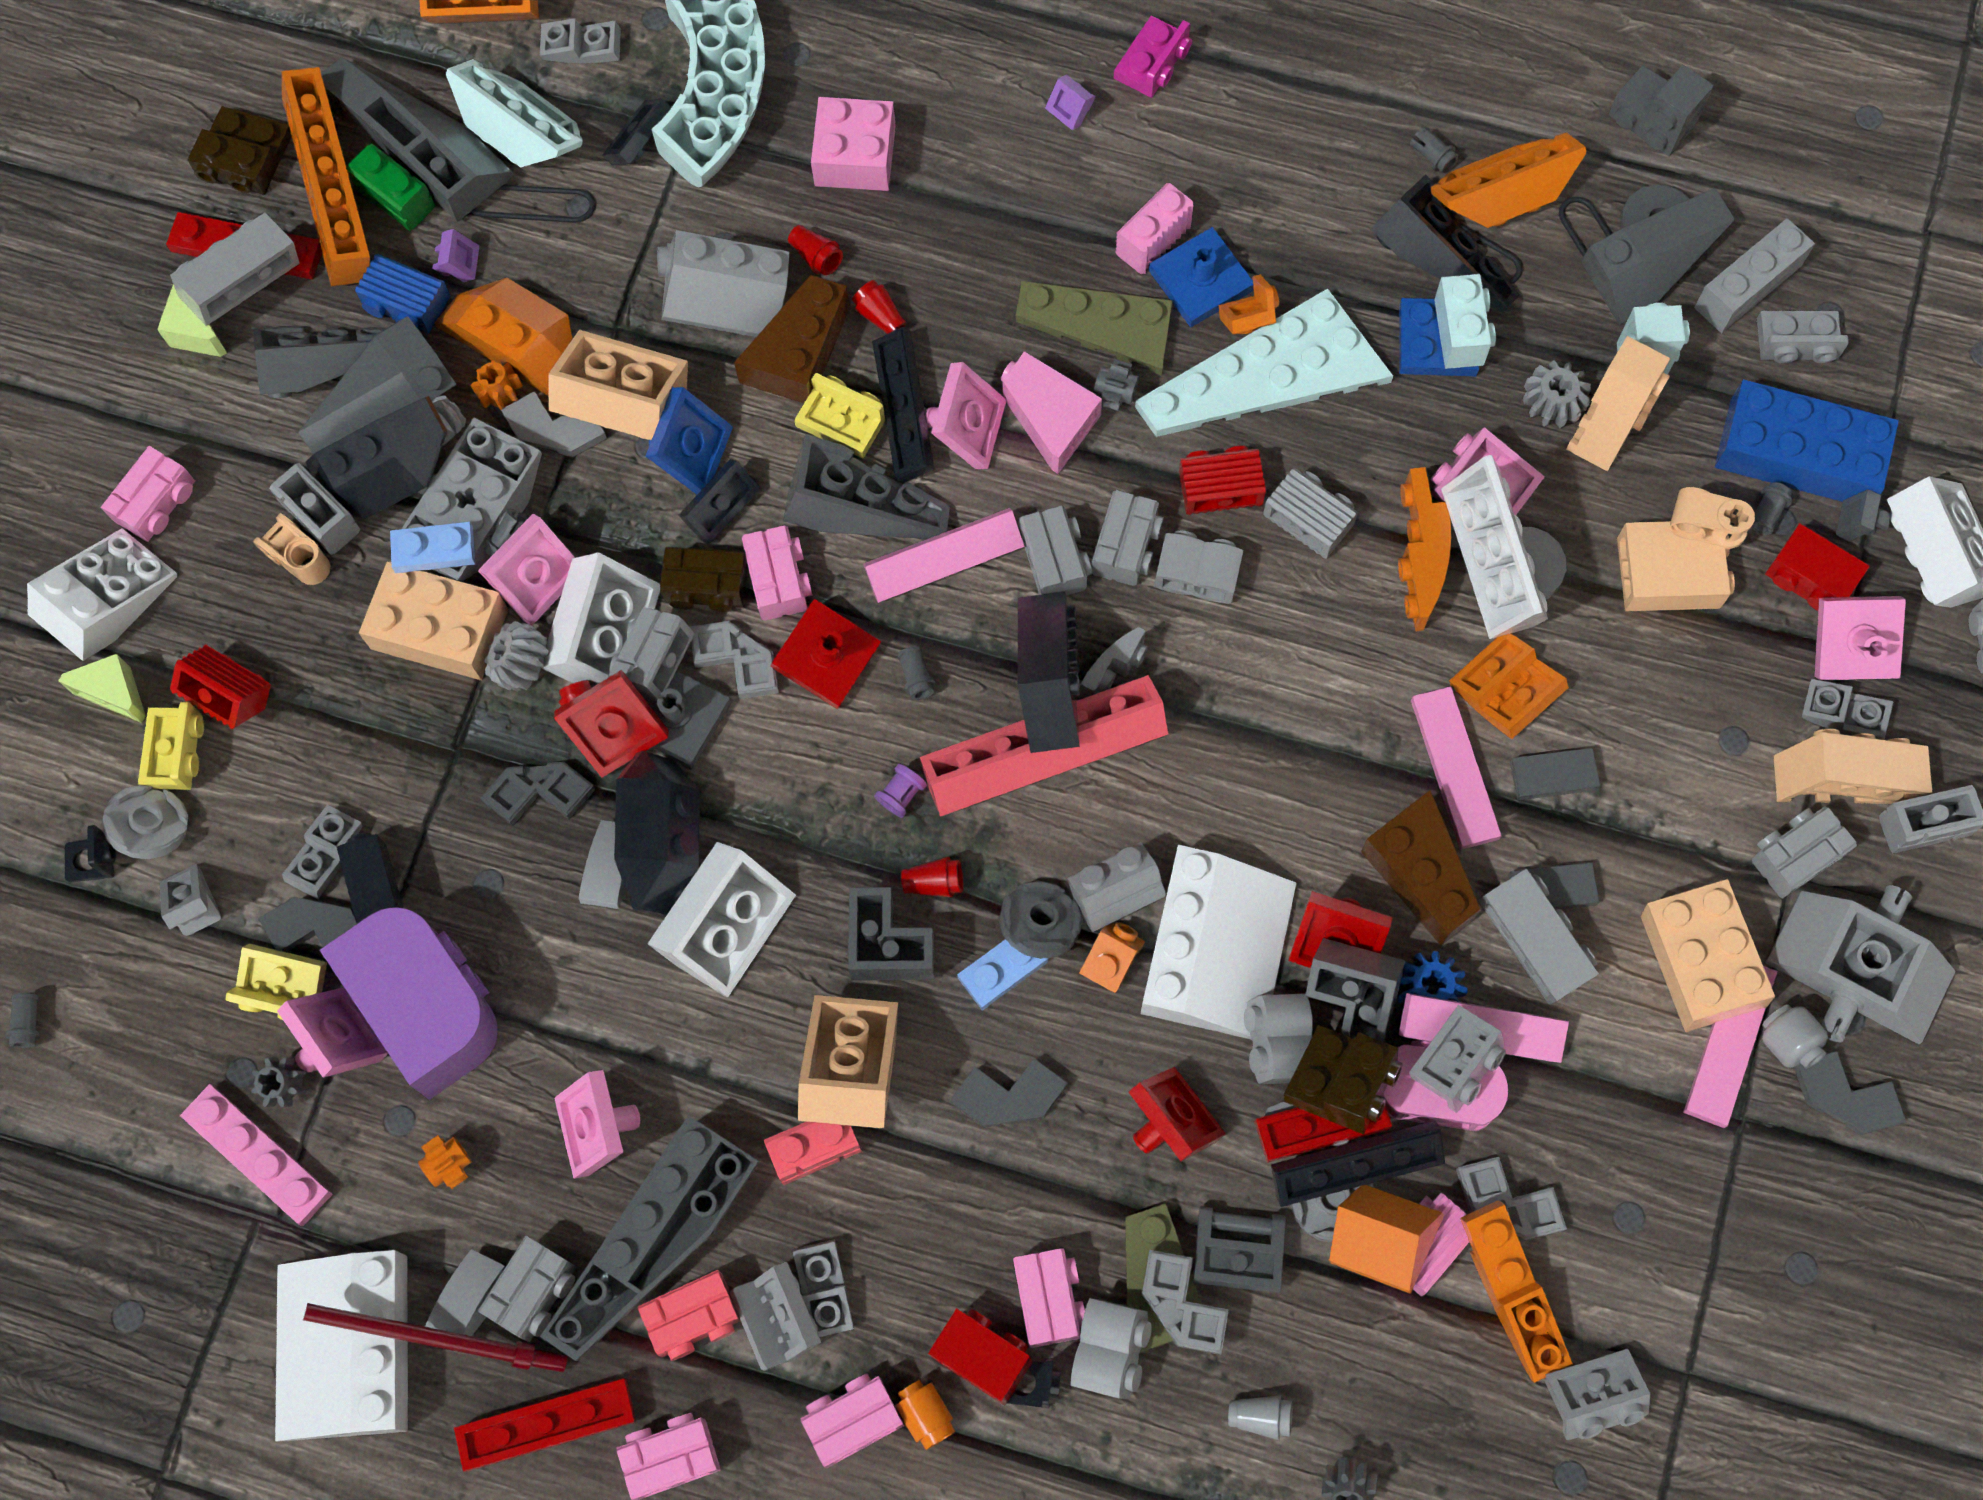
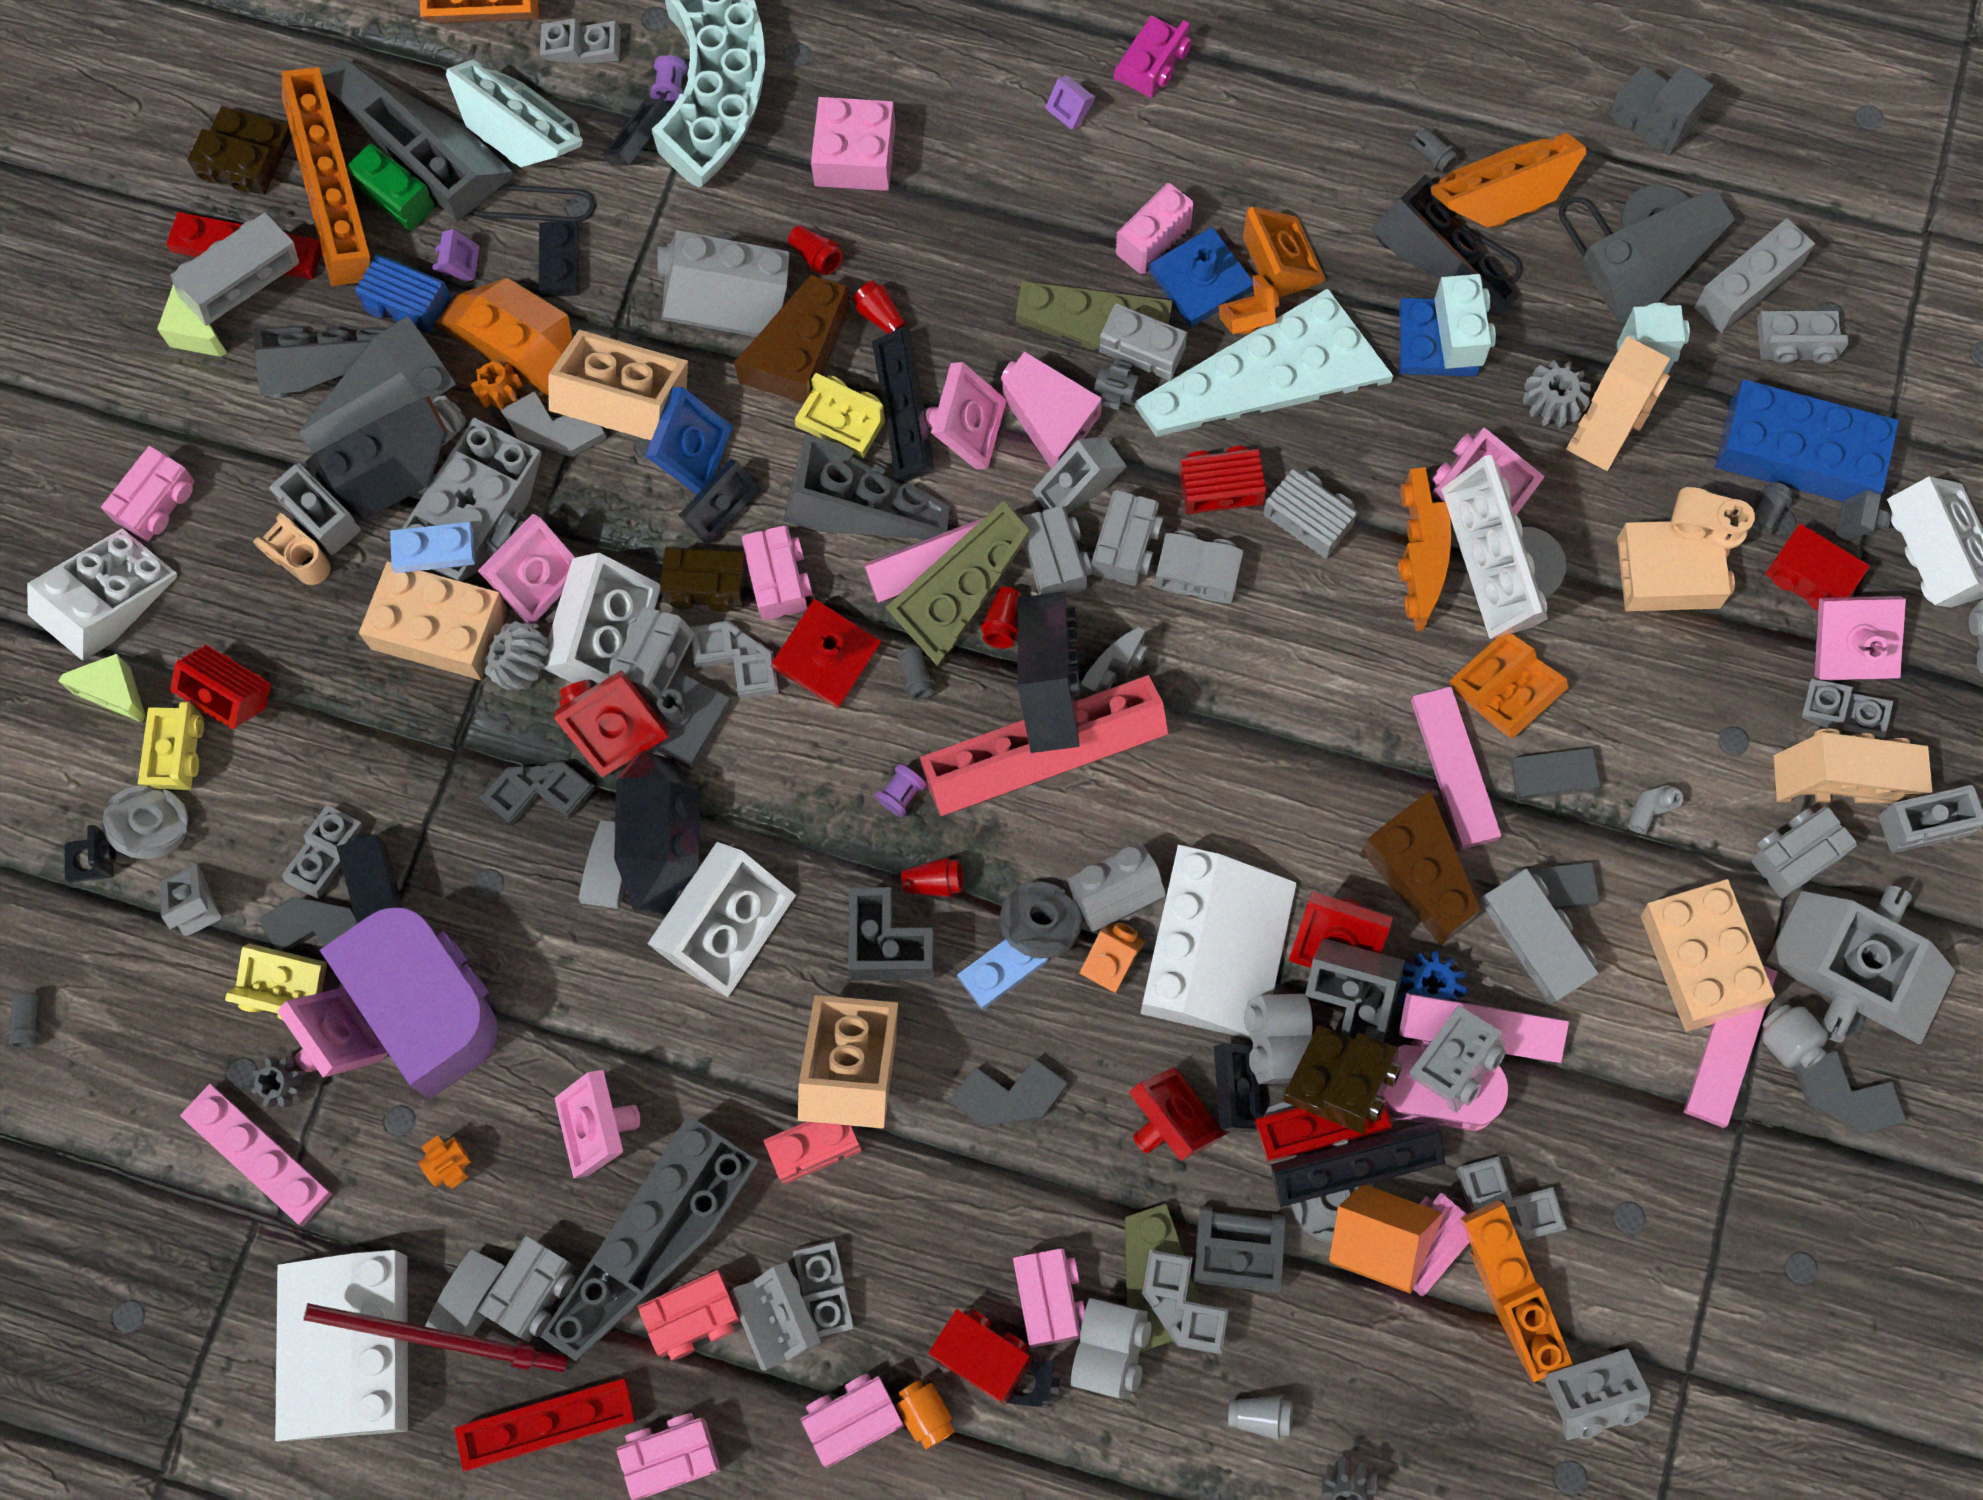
none -> black plate [538,221,579,297]
none -> medium lavender bush [650,55,687,105]
none -> olive wing [885,501,1031,668]
none -> red cone [981,587,1020,649]
none -> light grey slope [1032,436,1127,514]
none -> light grey brick [1100,303,1187,381]
none -> black plate [1214,1043,1262,1132]
none -> orange slope [1243,206,1326,298]
none -> light grey arm [1627,785,1684,834]

